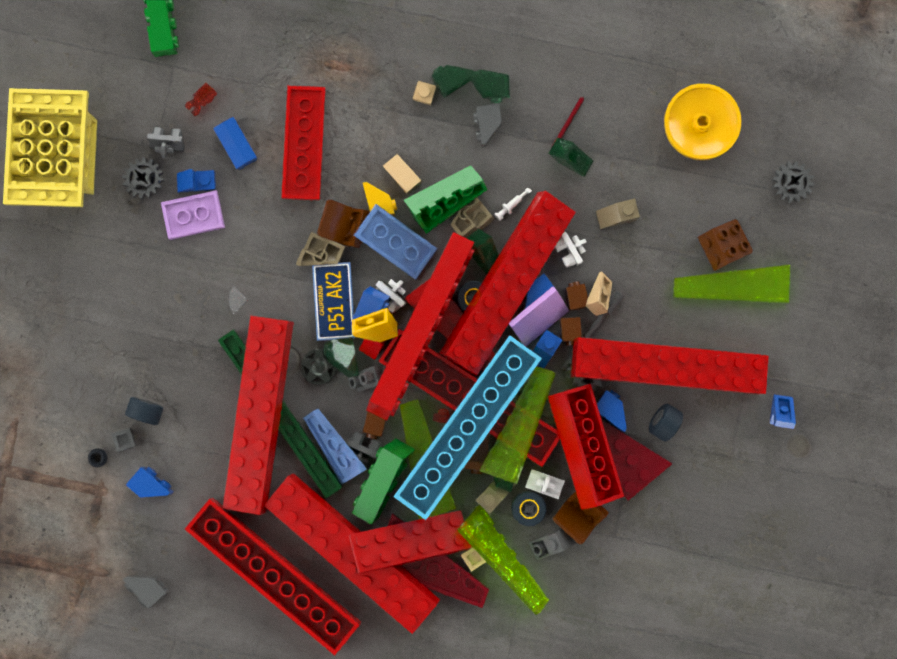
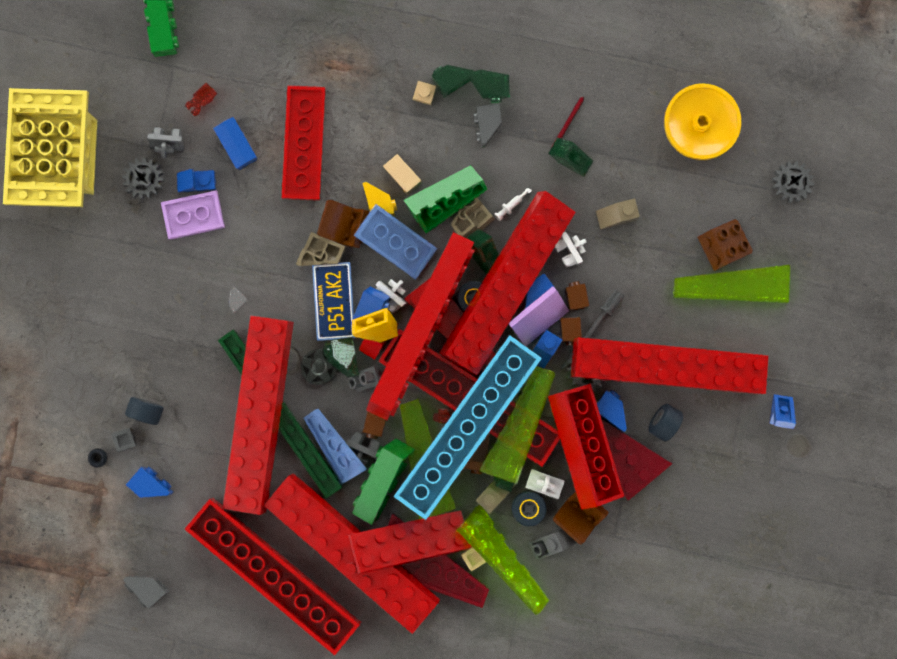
tan slope [586,271,612,316] -> none

